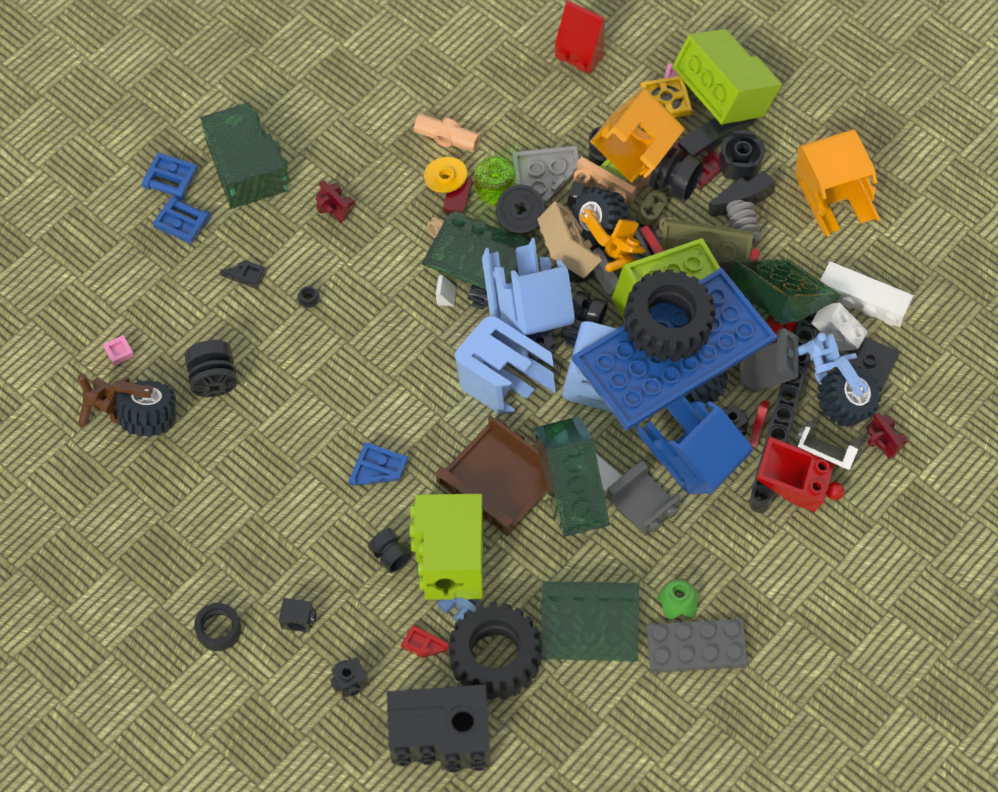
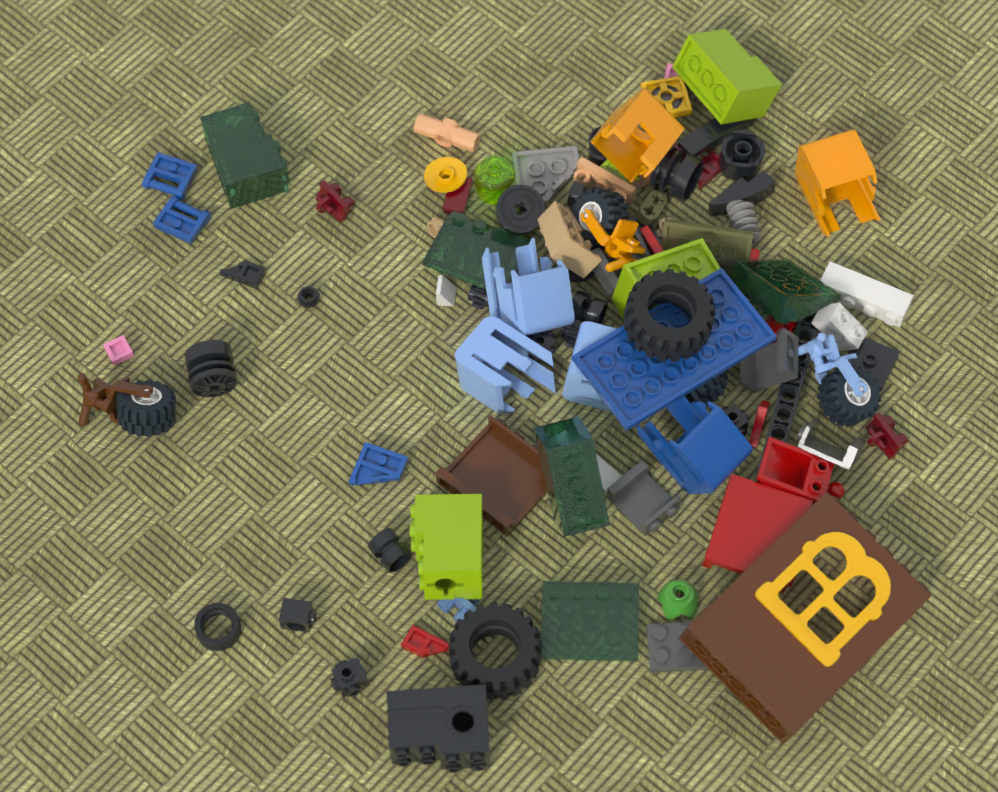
red slope [555,0,605,74] -> none
none -> reddish brown panel [678,492,932,744]
none -> red panel [702,474,813,593]

